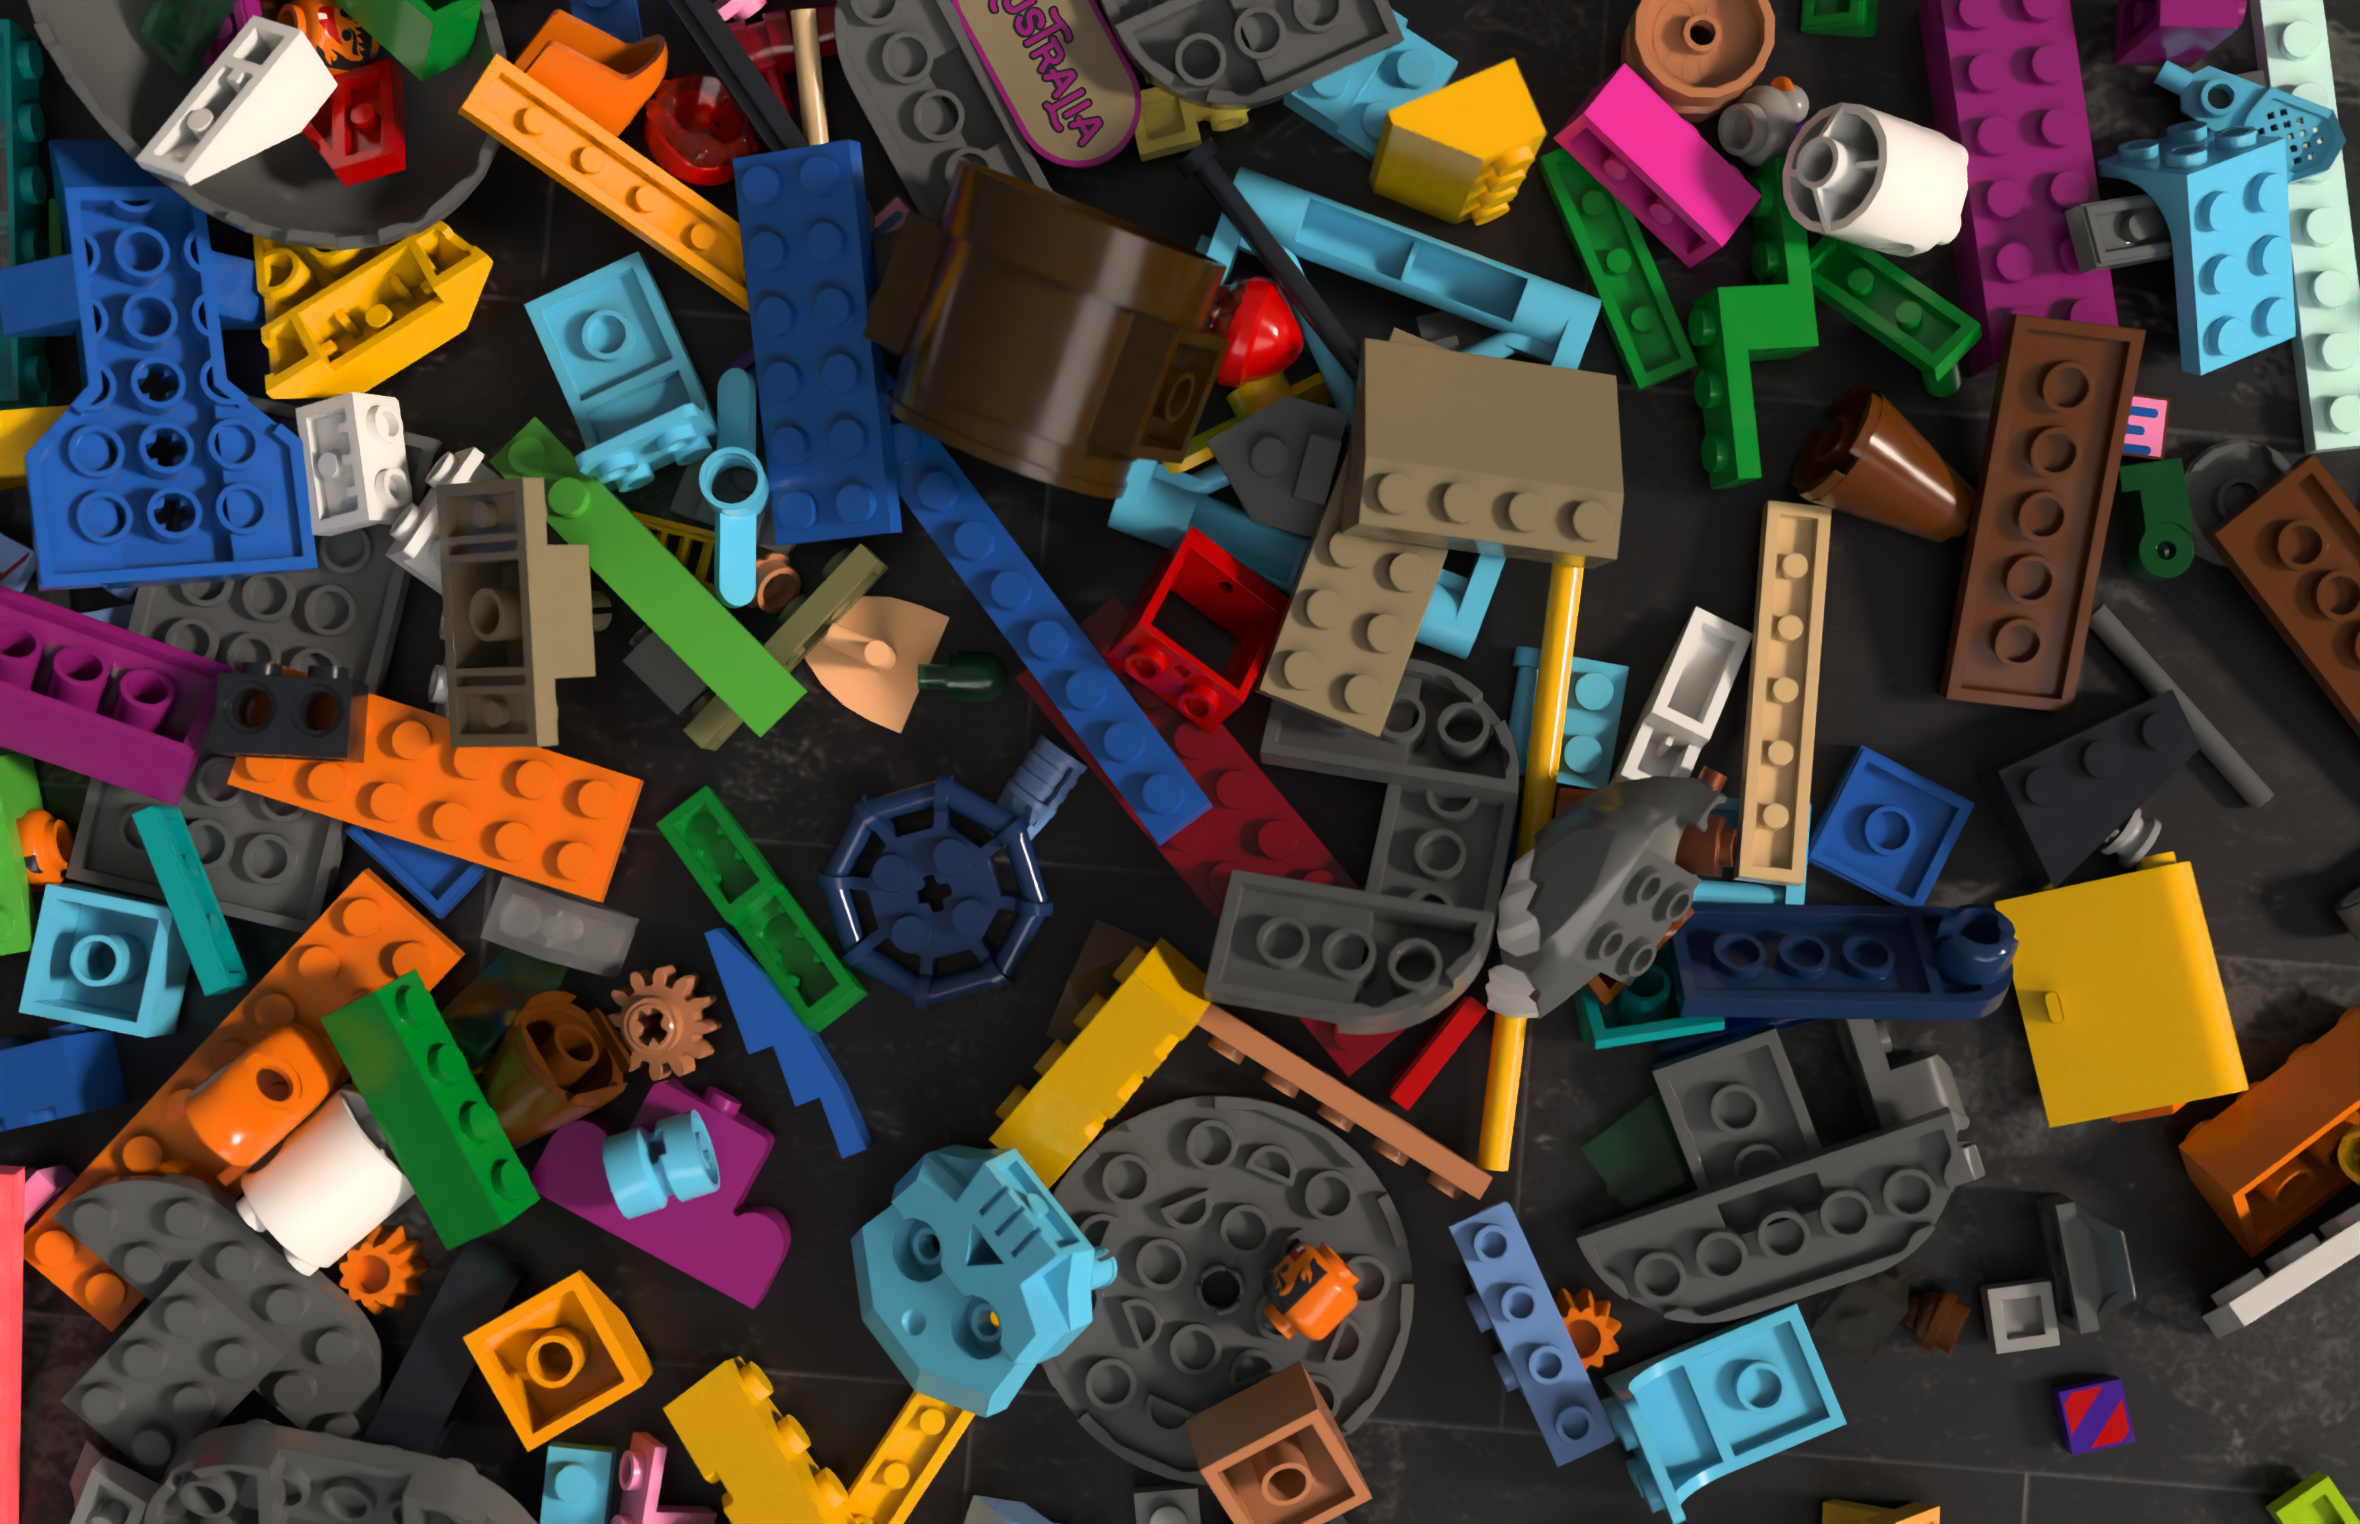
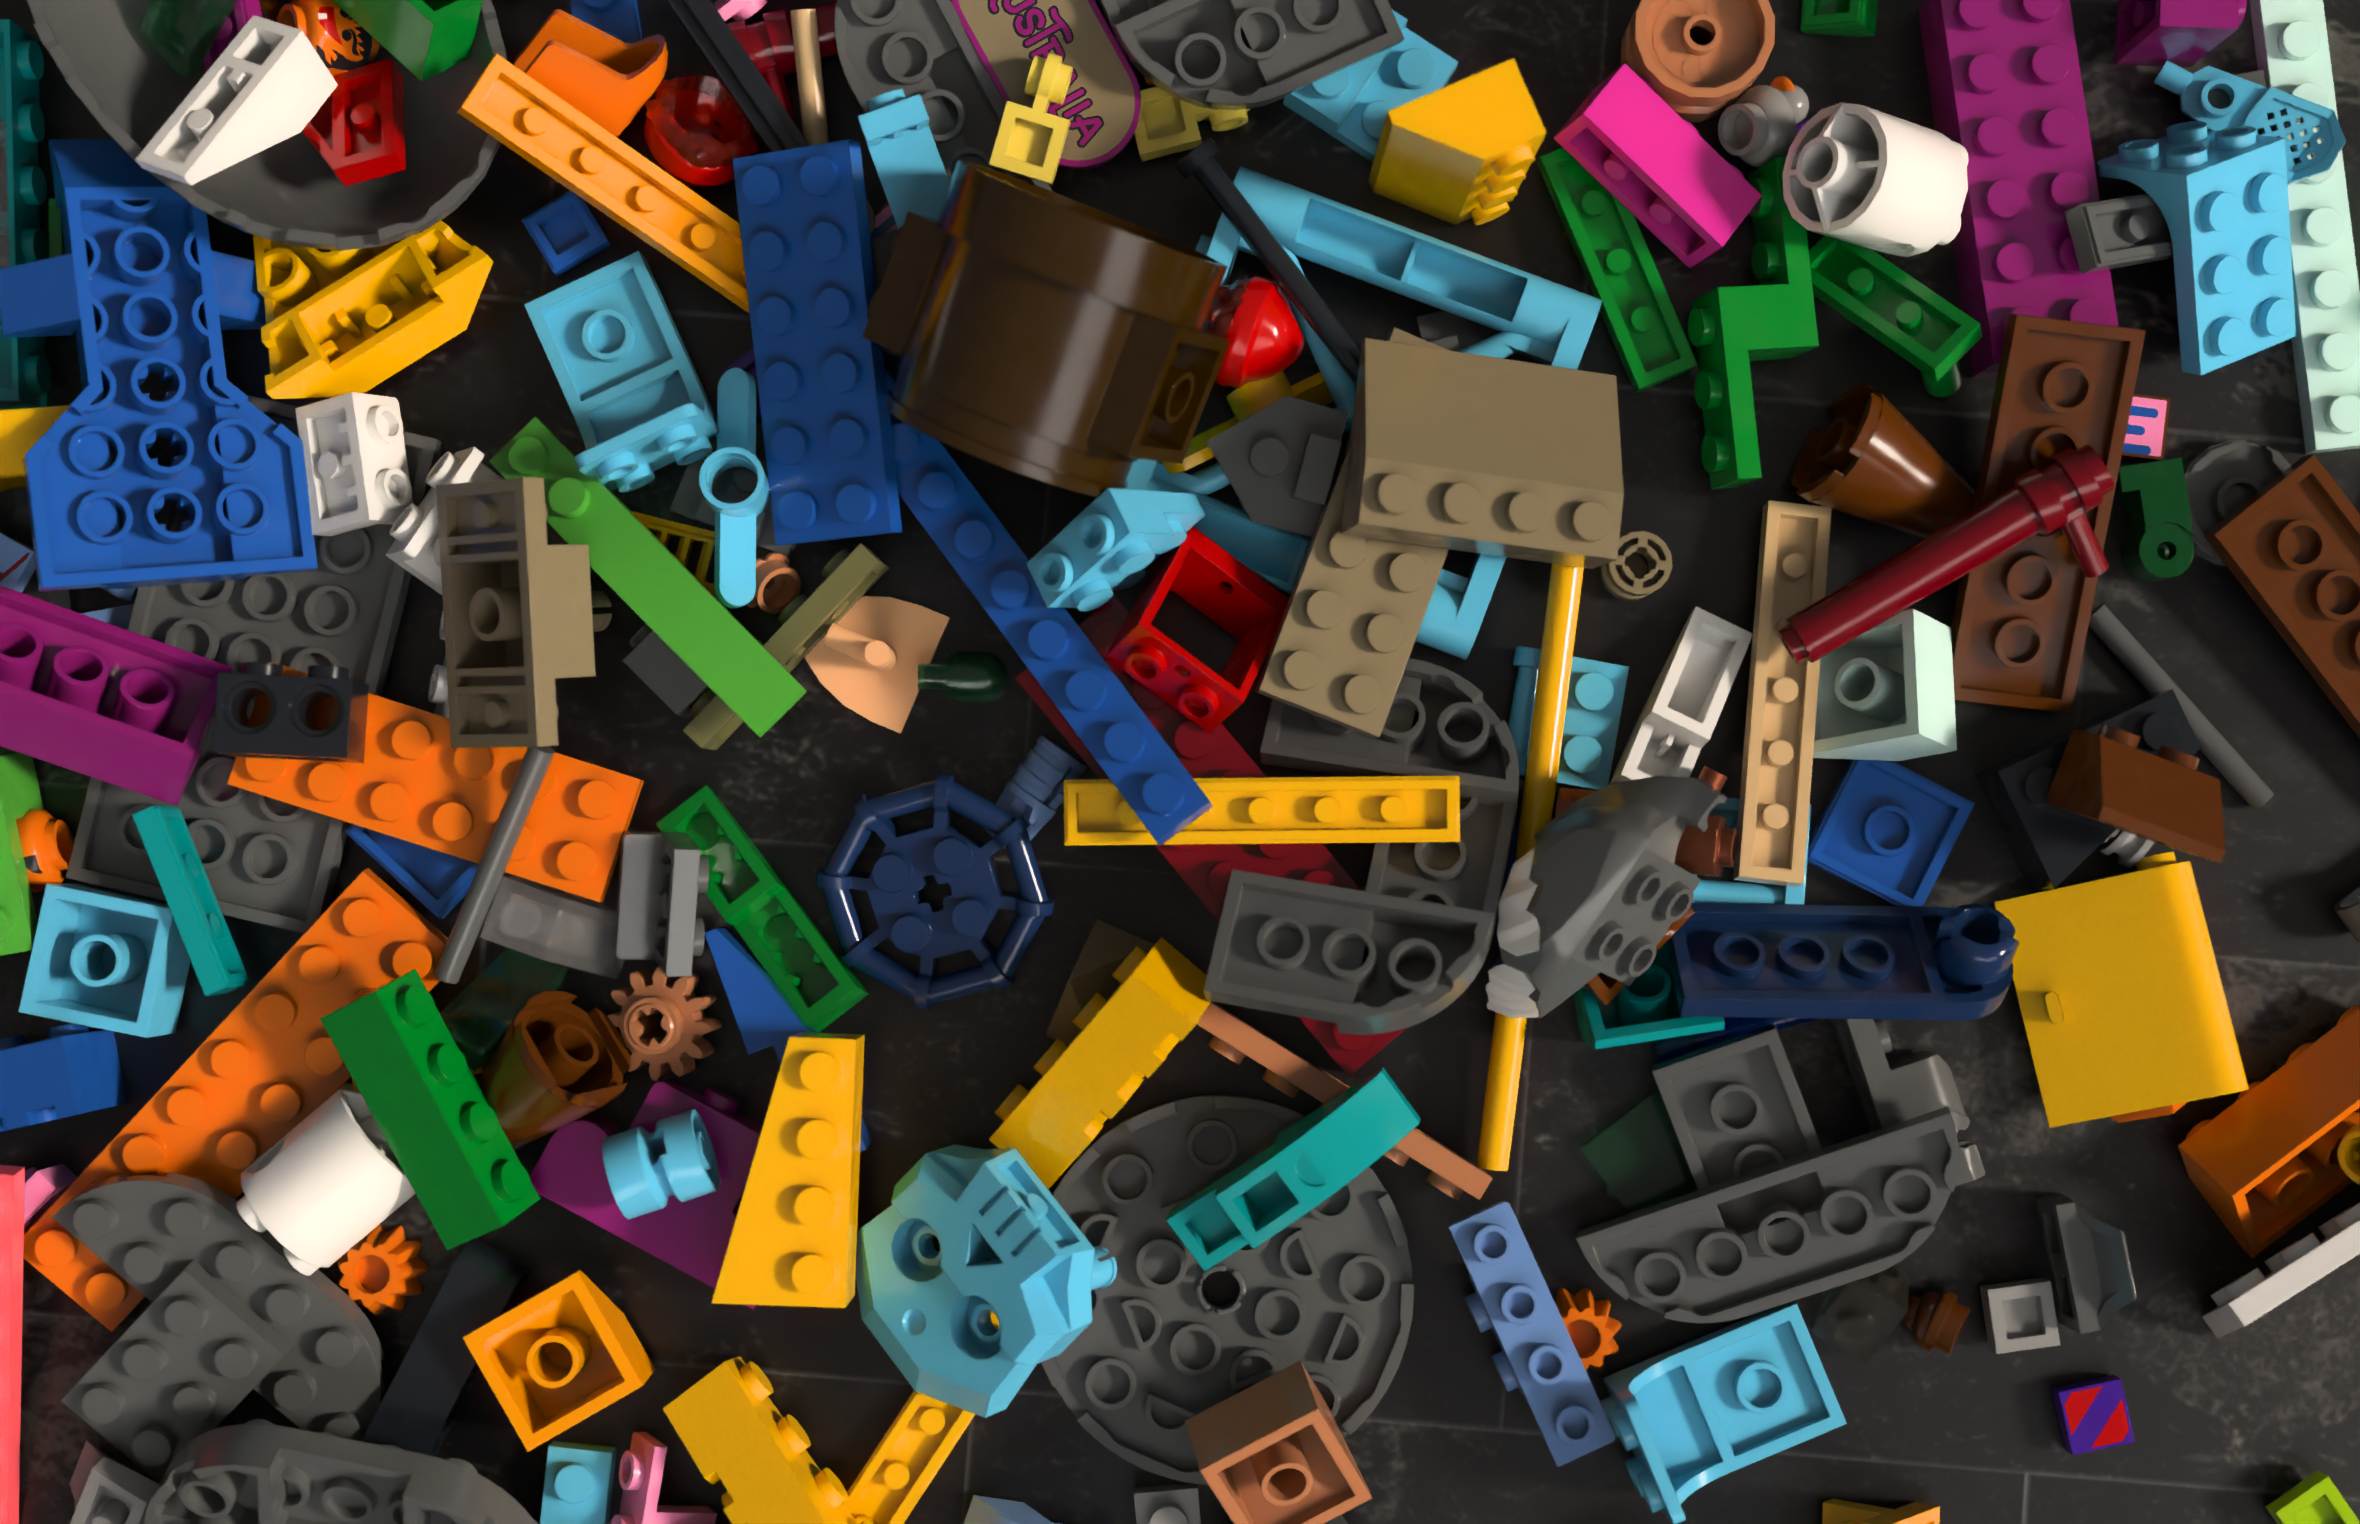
orange piece [162,1023,339,1186] -> none
orange head [1262,1242,1359,1341] -> none
red tile [1385,993,1488,1111] -> none
none -> dark grey bar [433,746,555,984]
none -> blue tile [521,191,612,278]
none -> dark grey bracket [614,831,709,977]
none -> yellow wedge [712,1032,865,1308]
none -> medium azure bracket [858,89,950,229]
none -> light yellow plate [989,53,1073,185]
none -> medium azure plate [1026,488,1206,611]
none -> yellow tile [1064,775,1460,846]
none -> teal slope [1166,1067,1421,1272]
none -> dark tan wheel [1599,531,1673,601]
none -> dark red cylinder [1777,444,2114,664]
none -> light aqua slope [1813,609,1957,761]
none -> reddish brown slope [2045,724,2226,864]

